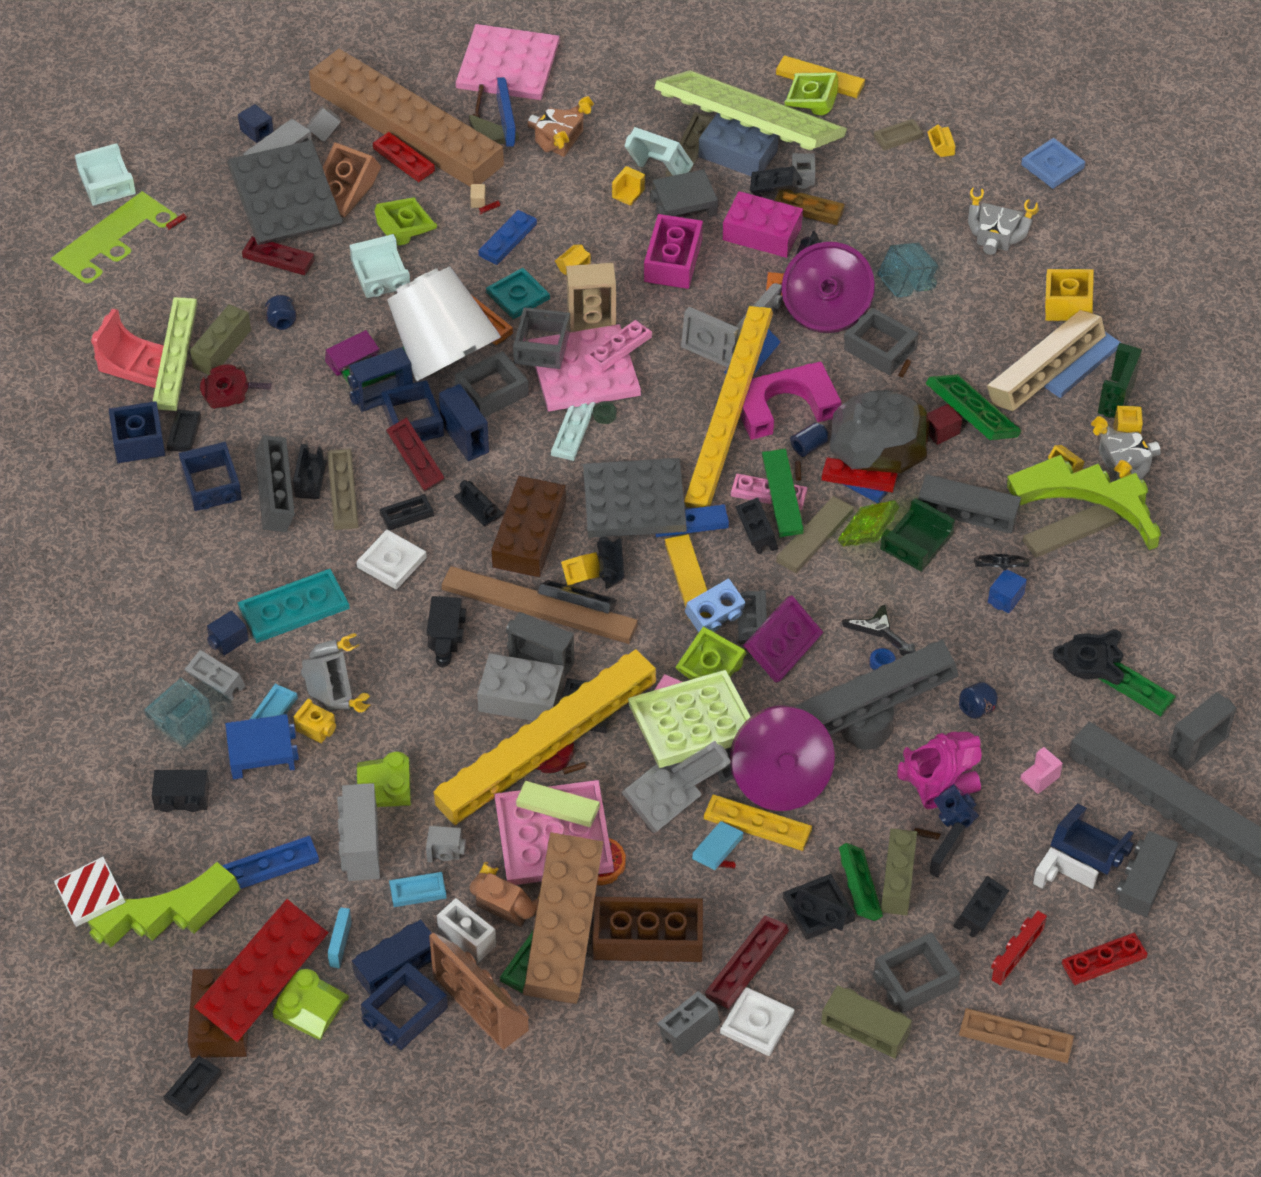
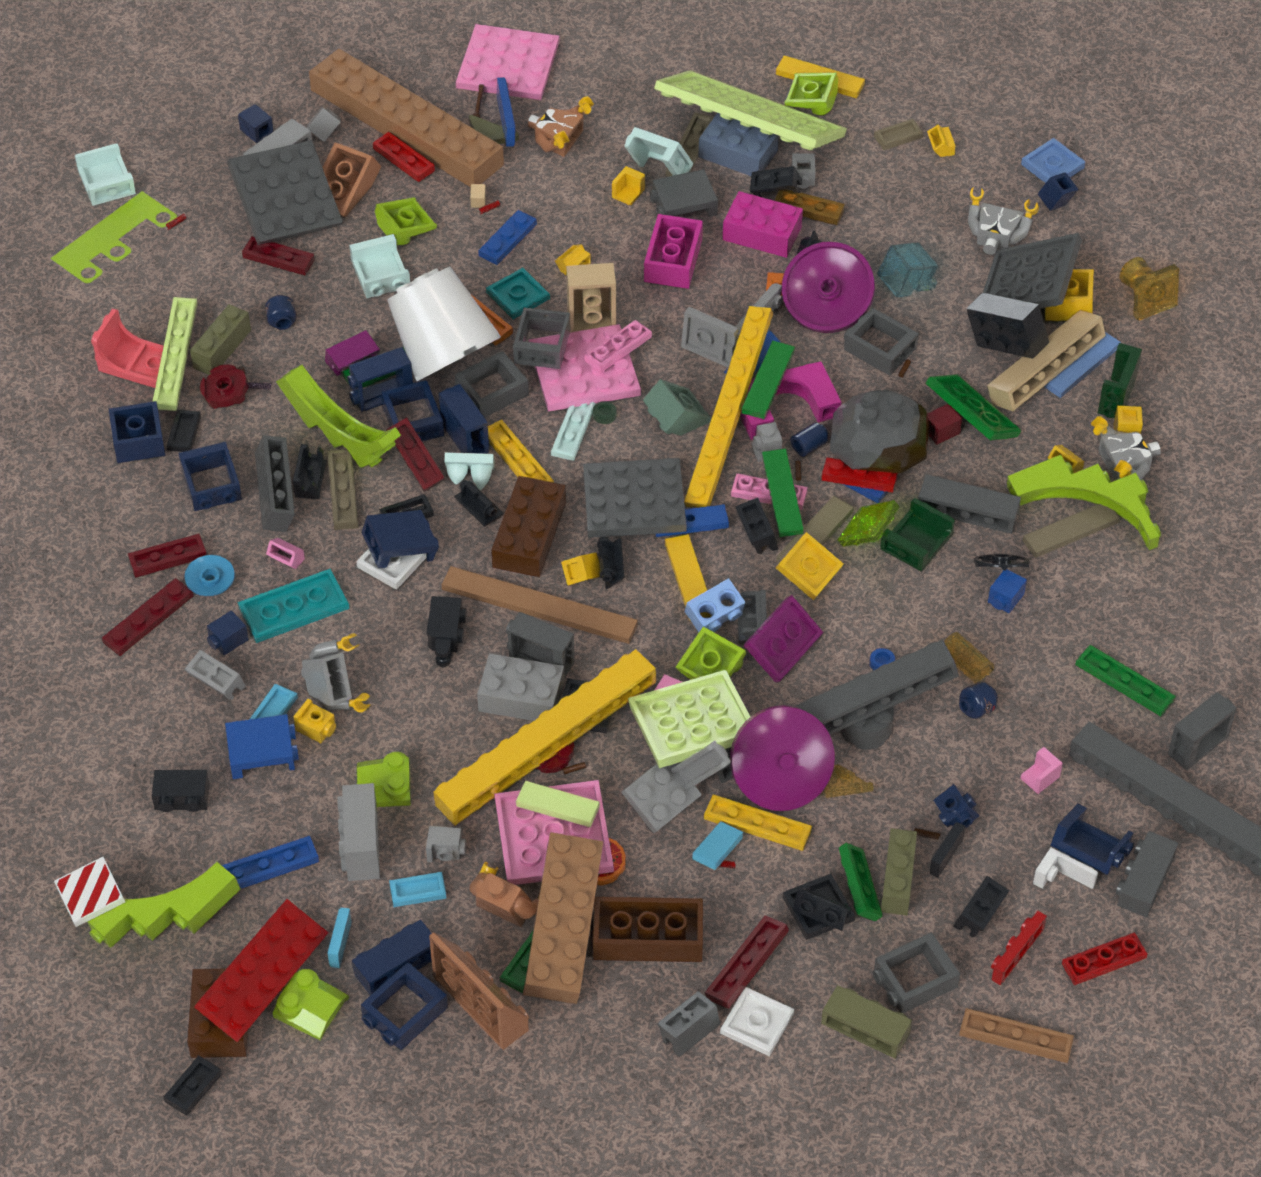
clear light blue plate [144,678,213,748] -> none
white brick [437,898,496,964] -> none
black tile [538,580,617,614] -> none
black piece [842,605,916,656] -> none
dark pink helmet [897,732,982,809] -> none
black tile [1053,629,1124,685] -> none
none -> dark red plate [102,578,194,656]
none -> dark red plate [127,533,207,578]
none -> dark azure dish [184,555,235,596]
none -> bright pink piece [266,538,305,569]
none -> lime arch [276,365,401,468]
none -> dark blue panel [361,510,439,568]
none -> light aqua tile [444,452,495,490]
none -> yellow tile [488,419,554,483]
none -> sand green slope [643,379,712,436]
none -> green tile [742,340,795,419]
none -> light grey brick [751,422,782,462]
none -> yellow plate [776,532,844,600]
none -> clear yellow tile [824,764,874,798]
none -> clear yellow brick [944,632,994,683]
none -> black brick [966,293,1049,359]
none -> dark grey plate [983,233,1082,309]
none -> dark blue brick [1038,172,1078,211]
none -> clear yellow plant [1119,257,1179,321]

